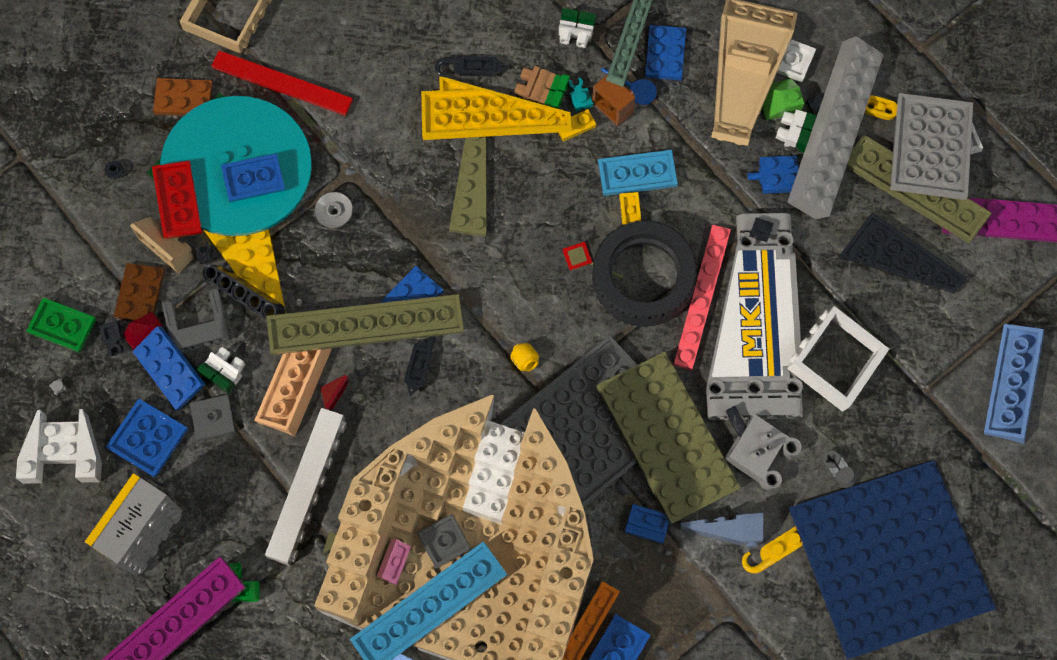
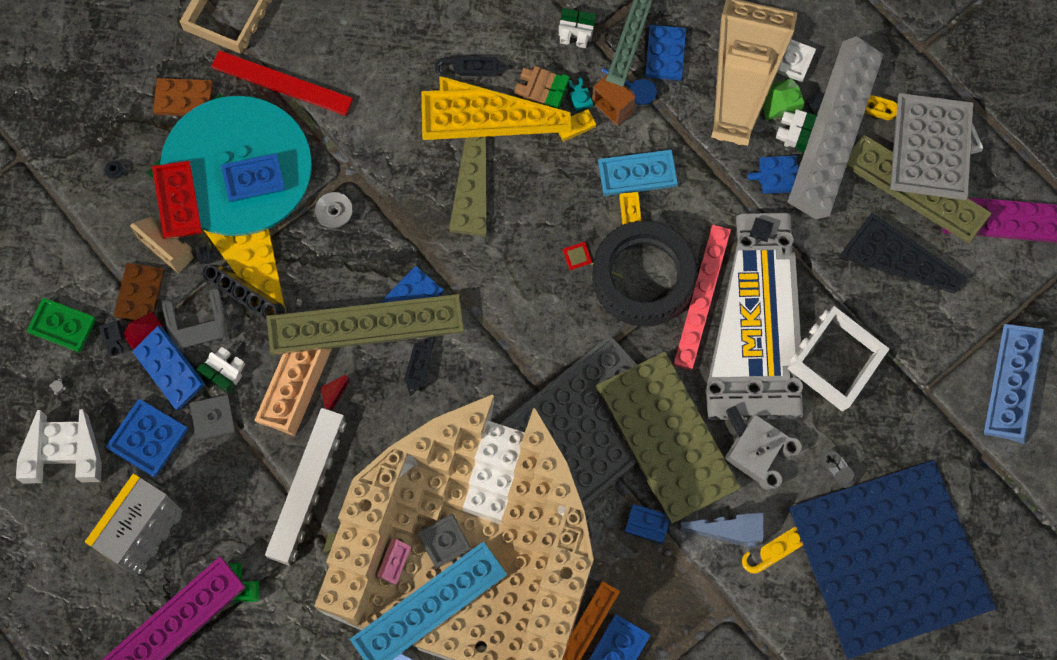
yellow head [511,343,539,371] -> none

